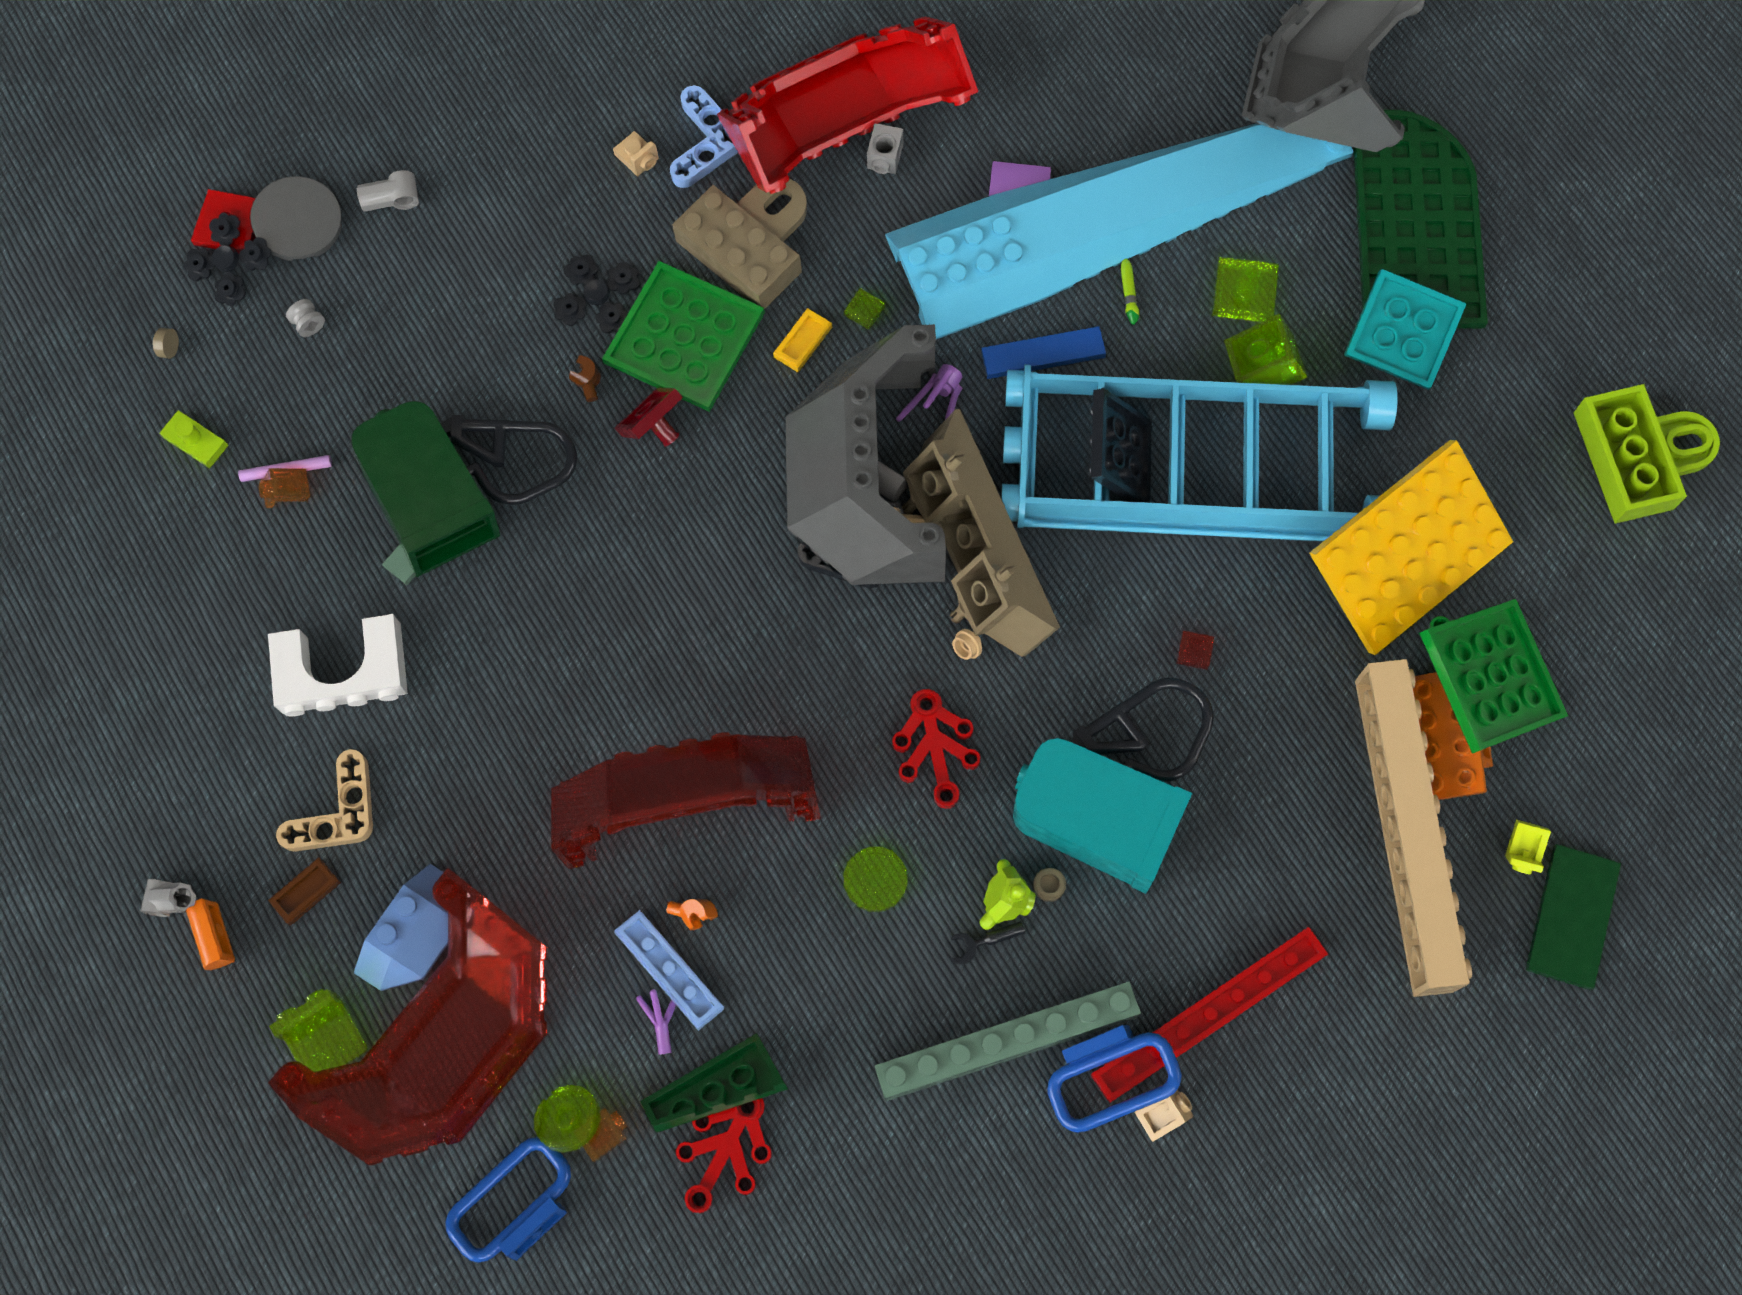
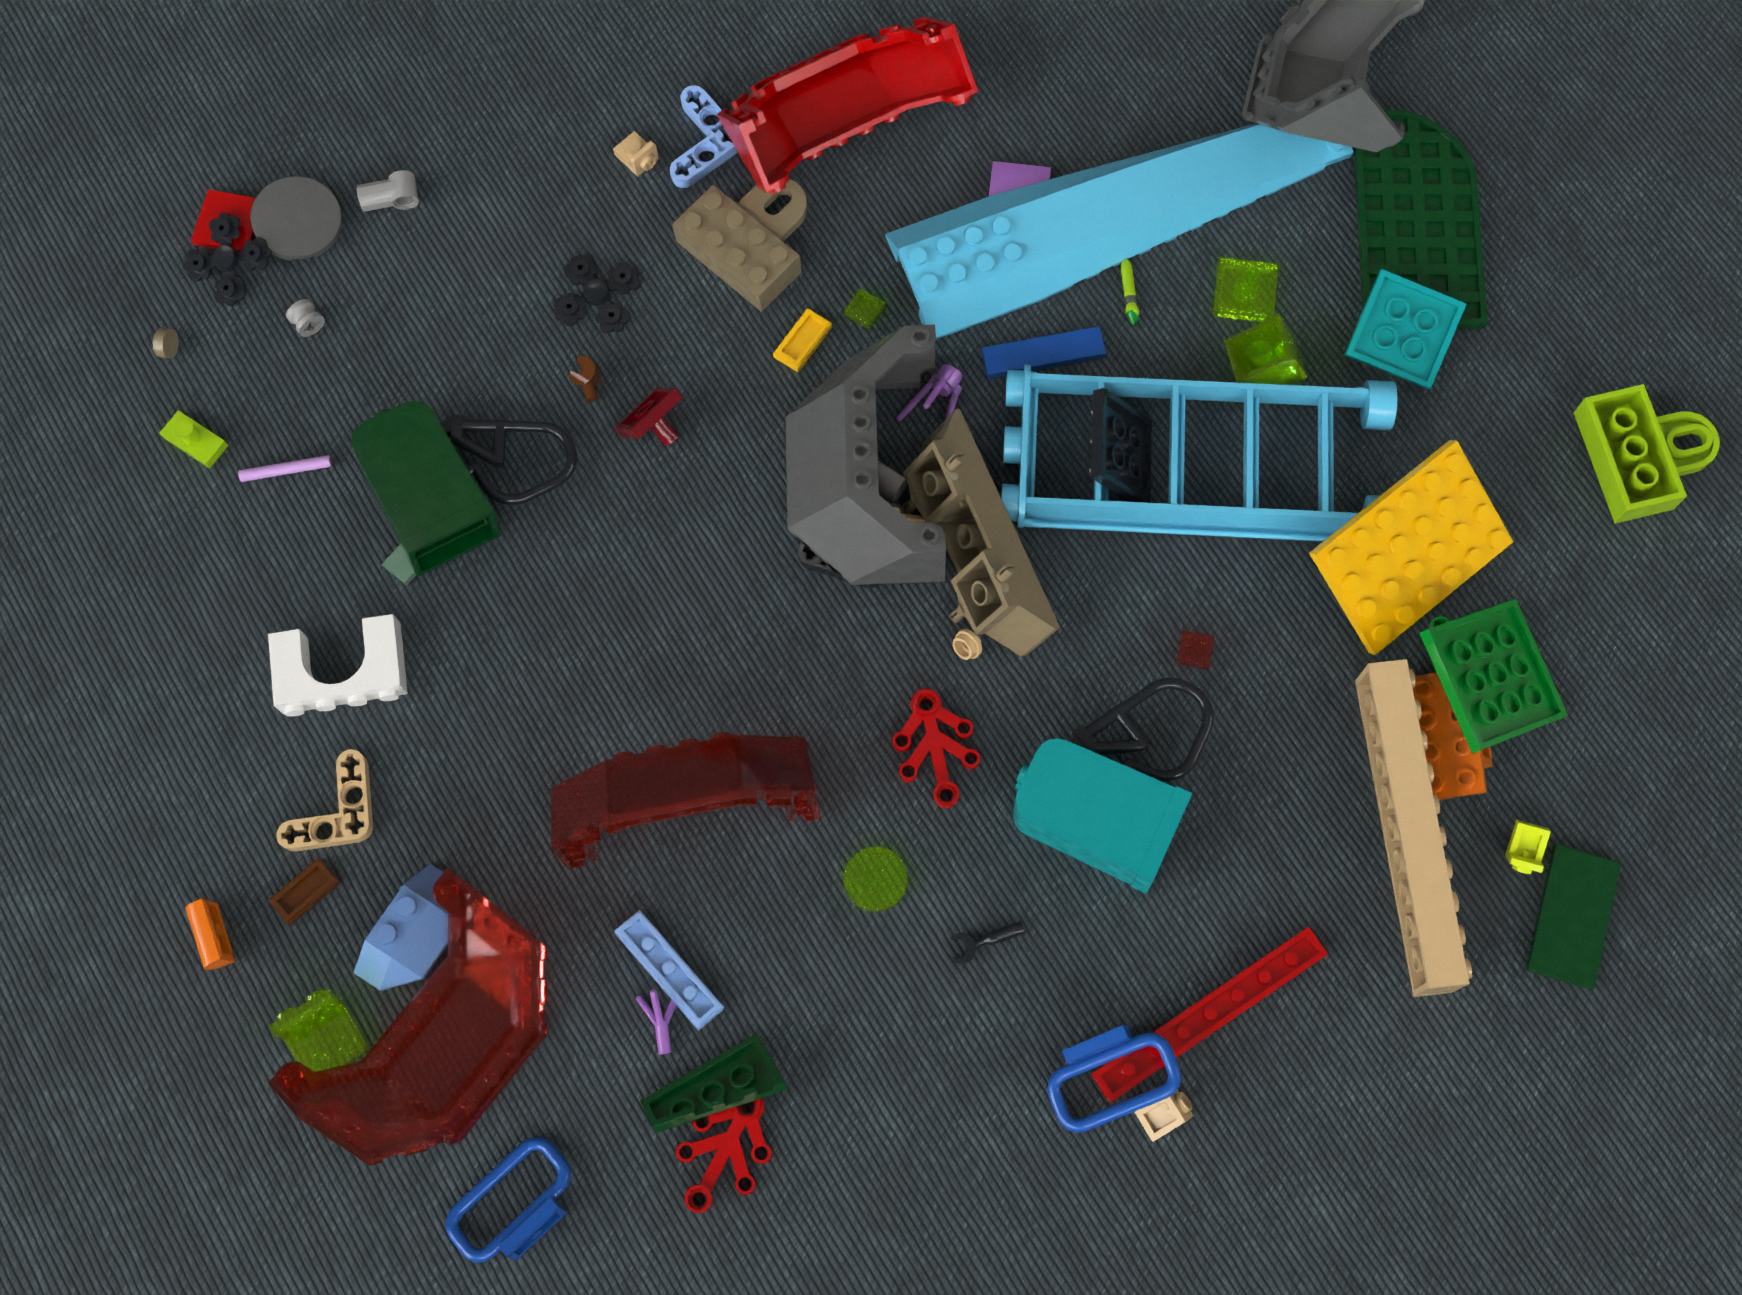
light grey piece [140,879,196,917] -> none
clear orange bracket [259,468,310,508] -> none
clear neon green tile [534,1085,601,1153] -> none
clear orange bracket [574,1108,628,1162] -> none
green plate [602,261,765,412] -> none
orange piece [666,899,718,930] -> none
light grey brick [867,123,904,174] -> none
sand green brick [874,981,1141,1102] -> none
lime rock [980,859,1036,930] -> none
dark tan tile [1033,868,1066,902] -> none

